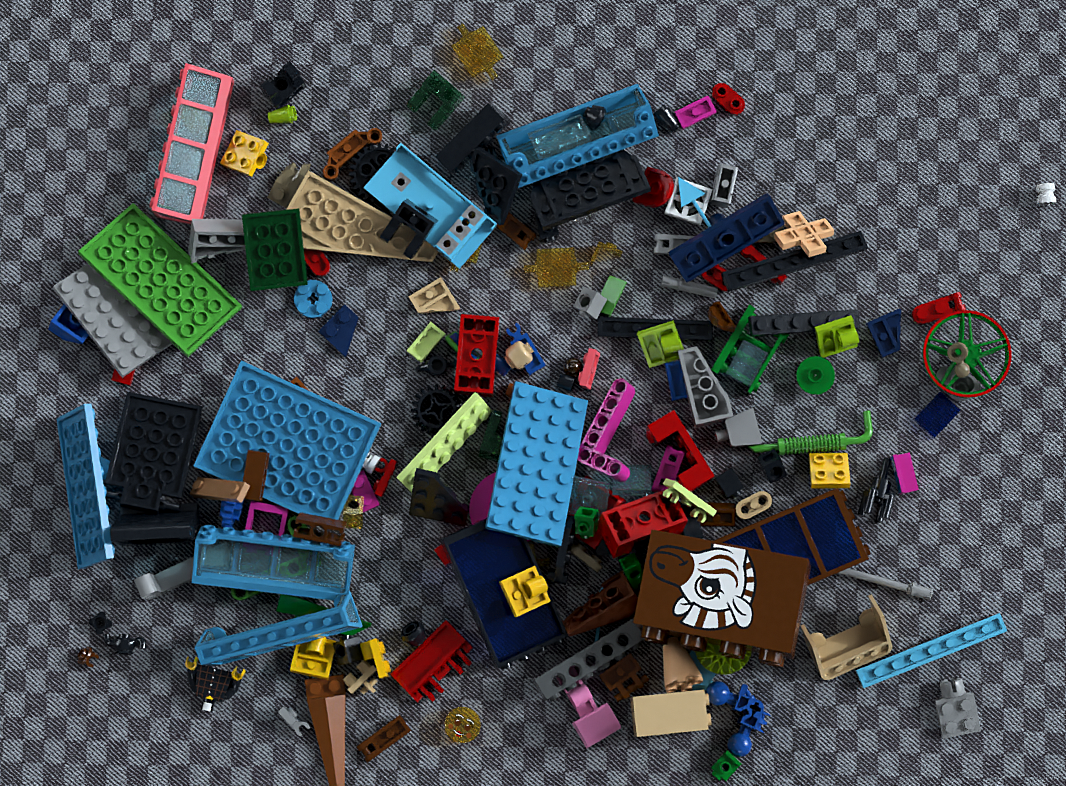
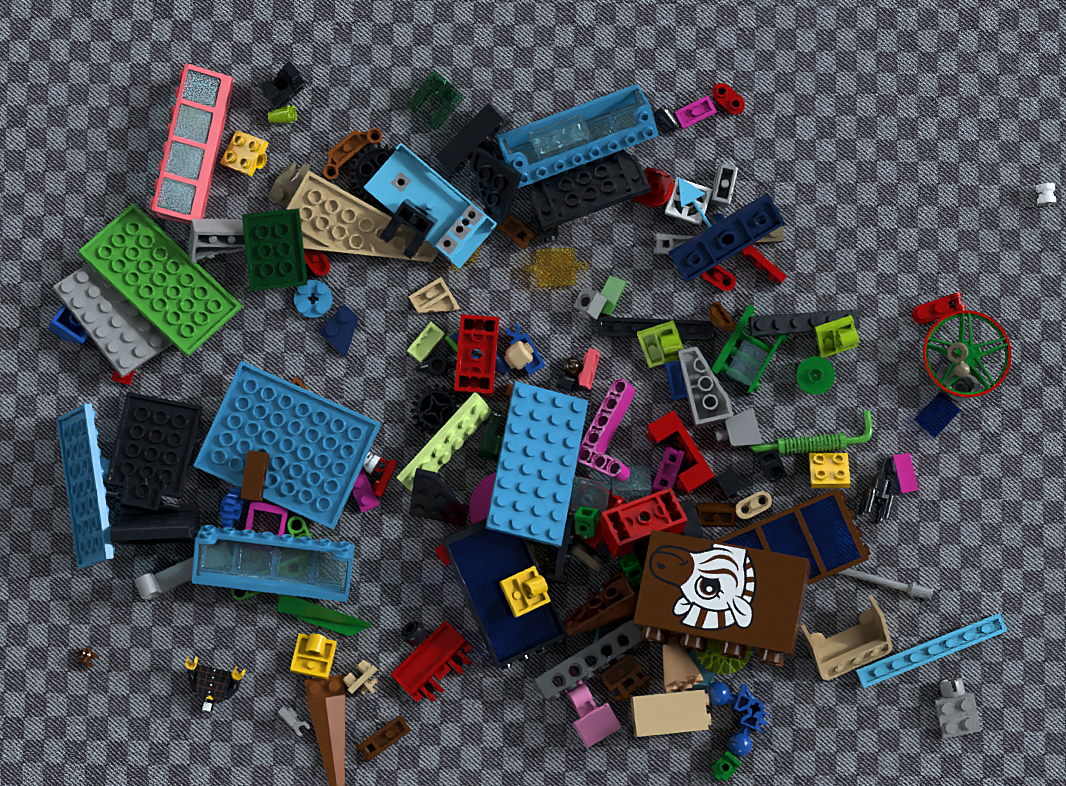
black plate [89,611,112,635] -> none
black piece [103,634,146,655] -> none
medium nougat plate [190,477,250,503] -> none
dark azure window [195,591,363,666] -> none
reddish brown piece [293,512,347,546] -> none
black brick [333,635,364,666] -> none
clear yellow bracket [343,495,364,529] -> none
yellow plate [360,638,391,679] -> none
clear yellow head [445,707,481,743] -> none
clear yellow plate [452,23,504,80] -> none
black cone [583,105,607,130] -> none
clear yellow bracket [590,242,623,265] -> none
light grey axle [660,275,718,298] -> none
yellowish green plate [663,478,716,523] -> none
black plate [721,231,868,292] -> none
light nougat plate [774,211,834,257] -> none
dark blue wing [866,309,901,358] -> none

